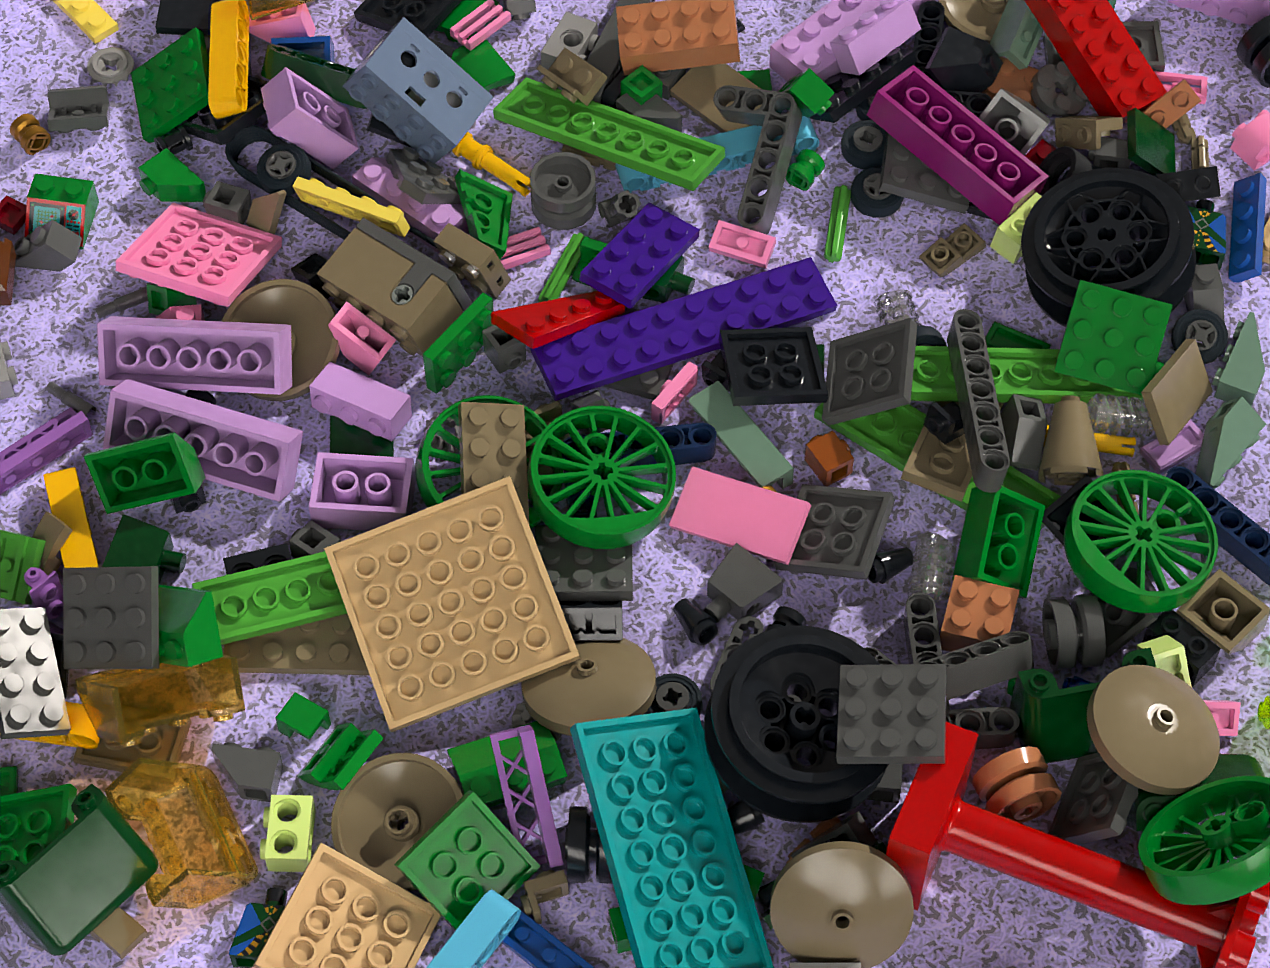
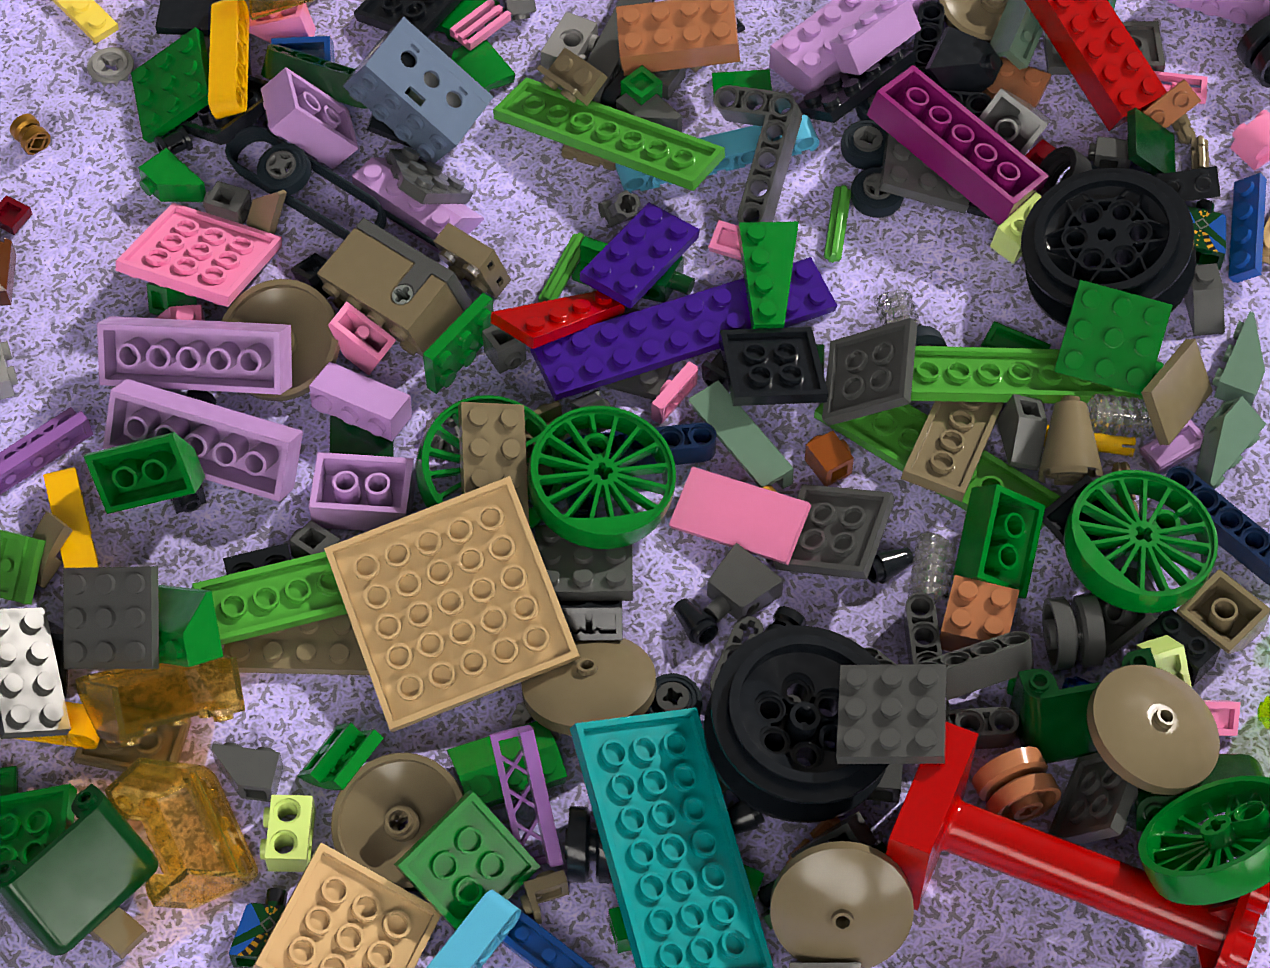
dark grey slope [14,220,82,272] -> none
slope [24,173,99,249] -> none
medium lavender hinge [24,567,63,620] -> none
flat silver pin [46,382,96,417] -> none
dark grey bracket [47,85,110,133] -> none
flat silver pin [95,287,148,318] -> none
dark green torso [102,515,187,585] -> none
green panel [275,692,331,739] -> none
light yellow plate [292,176,410,238] -> none
yellow pin [452,132,531,197] -> none
green wing [454,169,513,260] -> none
bright pink tile [501,226,551,270] -> none
dark grey wheel [530,152,596,230] -> none
dark tan tile [670,64,762,133] -> none
green slope [779,68,835,118] -> none
green wheel [785,149,825,191] -> none
dark tan slope [919,223,986,278] -> none
black bracket [923,401,965,445] -> none
dark grey beam [947,309,1010,493] -> none
dark grey plate [1031,61,1088,117] -> none
dark tan bracket [1055,115,1123,150] -> none
black wheel [1171,309,1228,365] -> none
none -> green wing [737,221,799,329]

